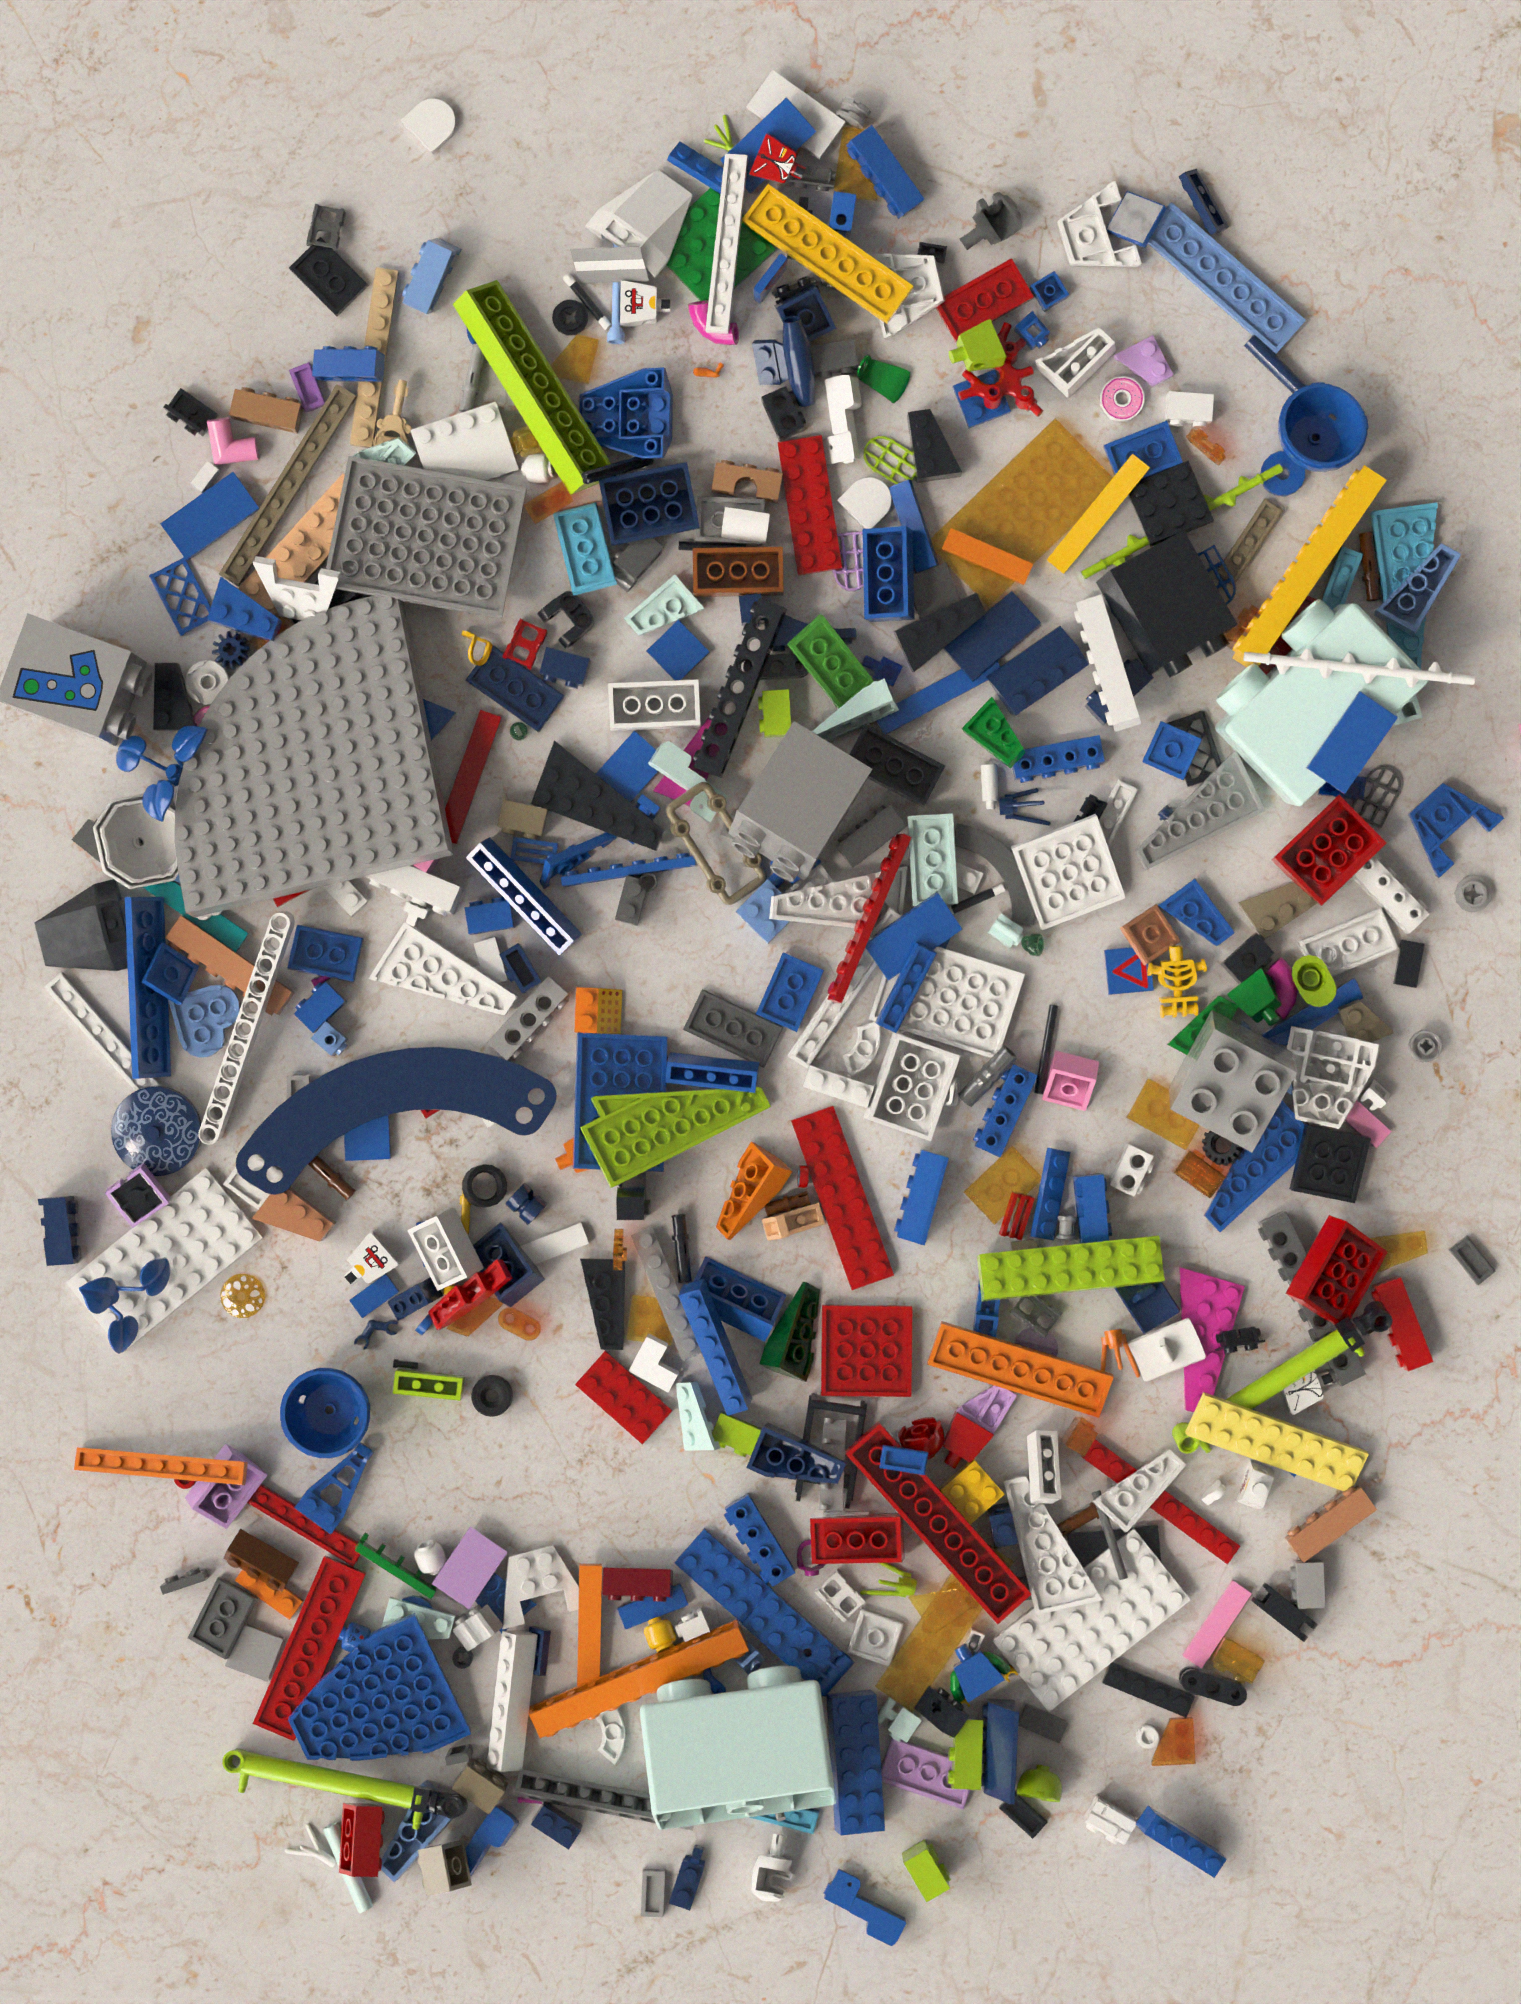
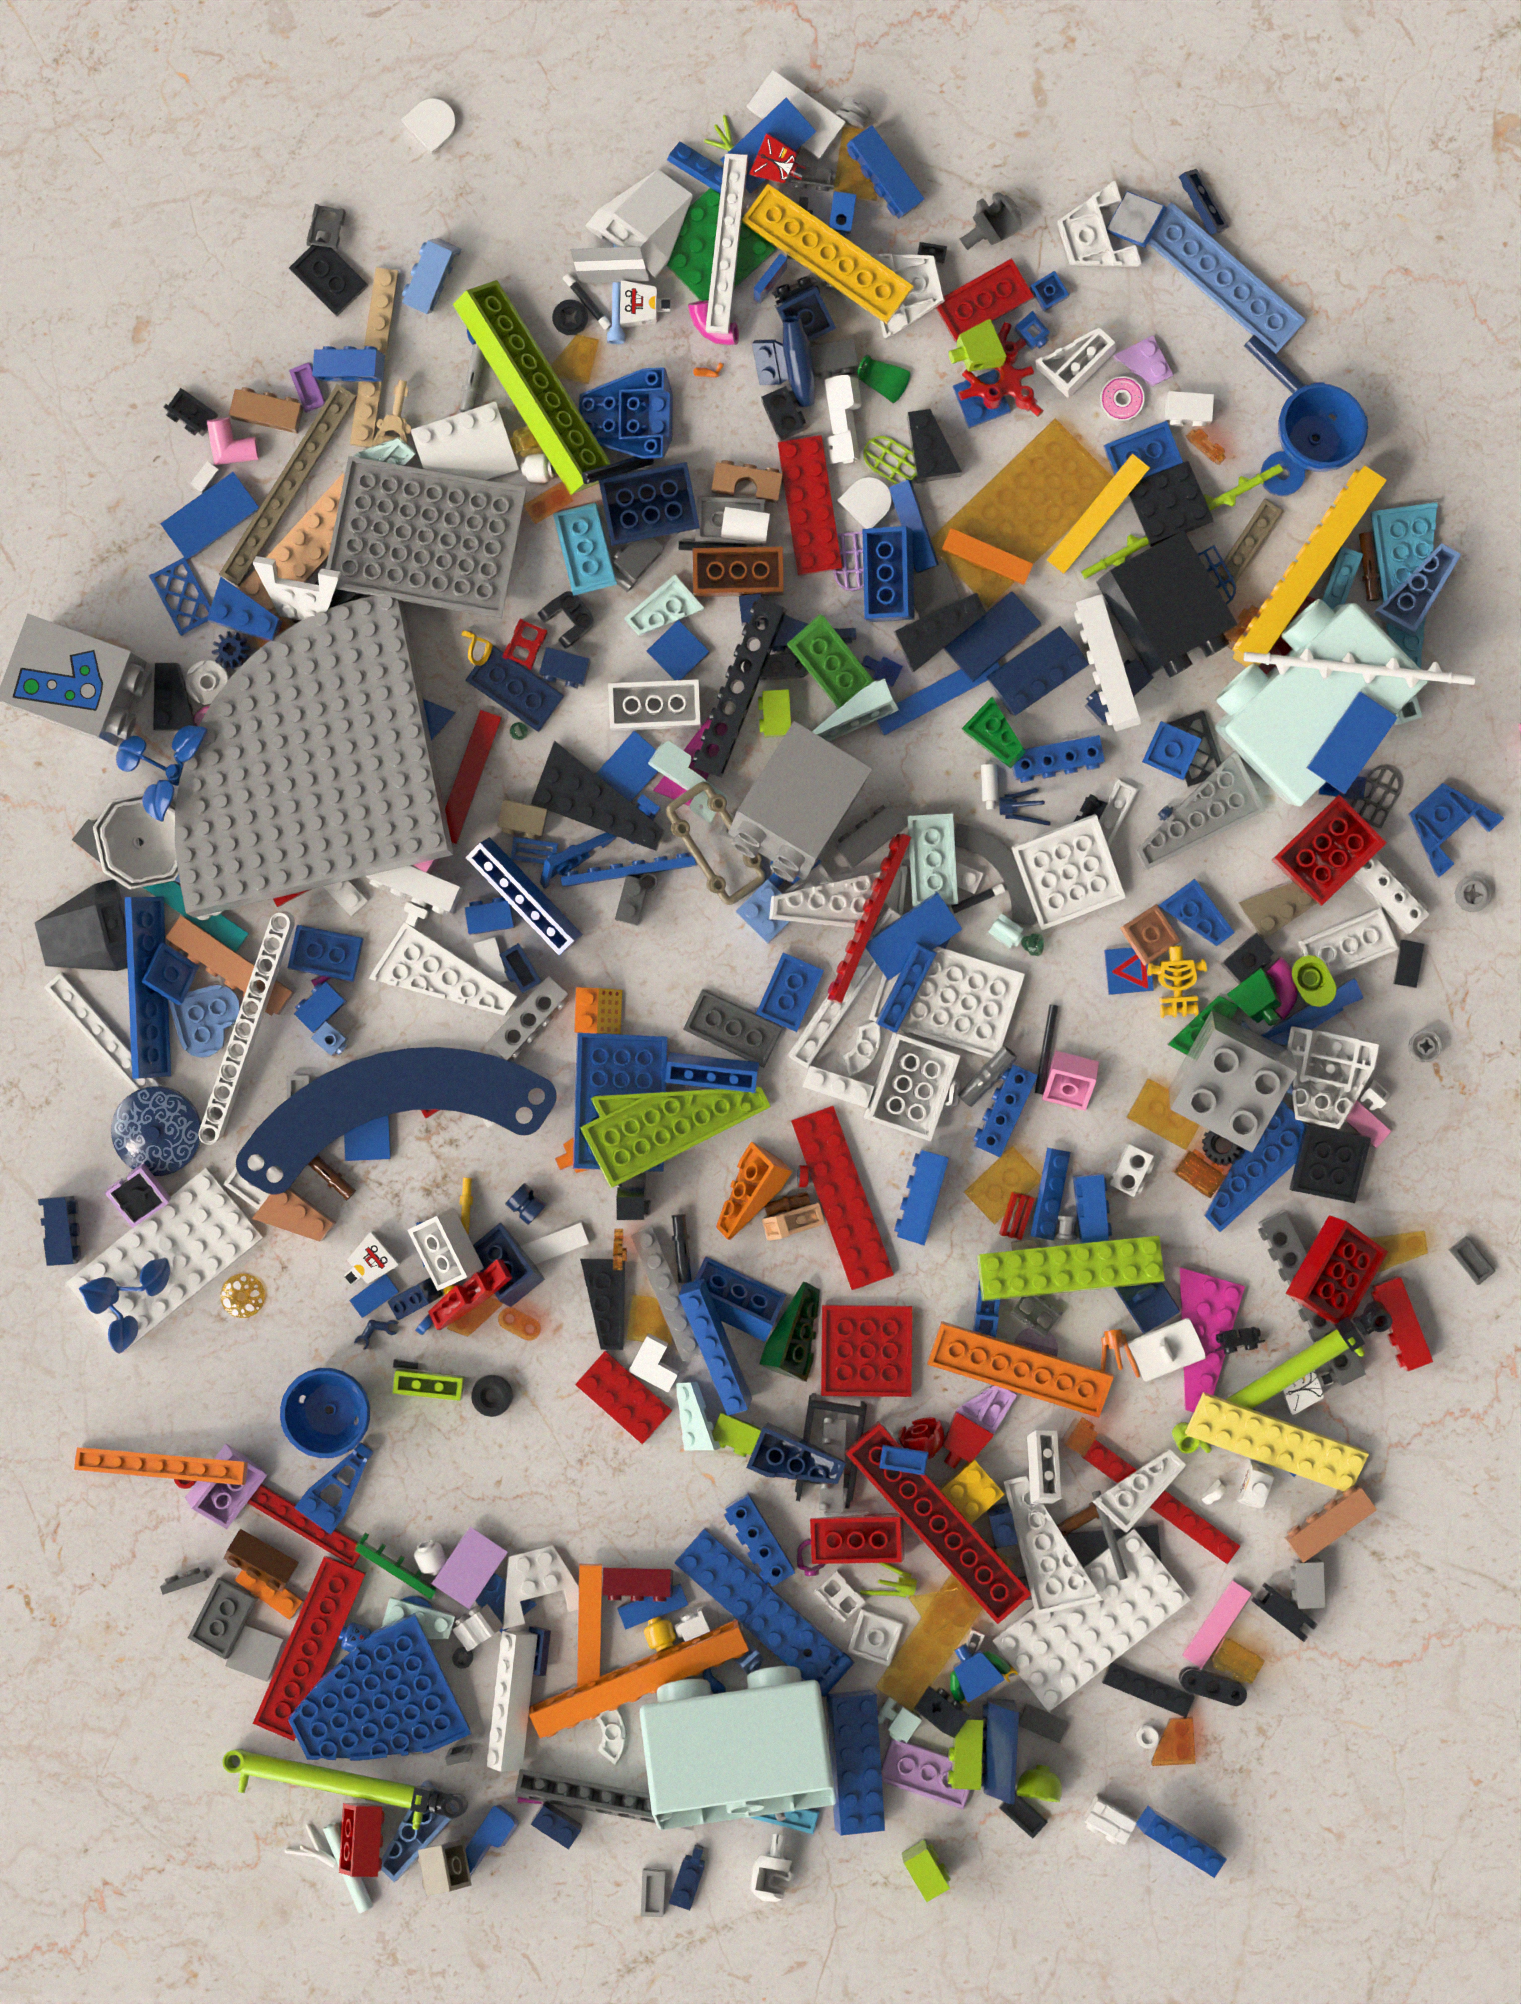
dark tan brick [452,1757,508,1814] -> none
black tyre [462,1164,507,1208] -> none
blue piece [823,1869,906,1946] -> none
black brick [849,724,945,807] -> none
dark tan wing [1338,999,1394,1042] -> none

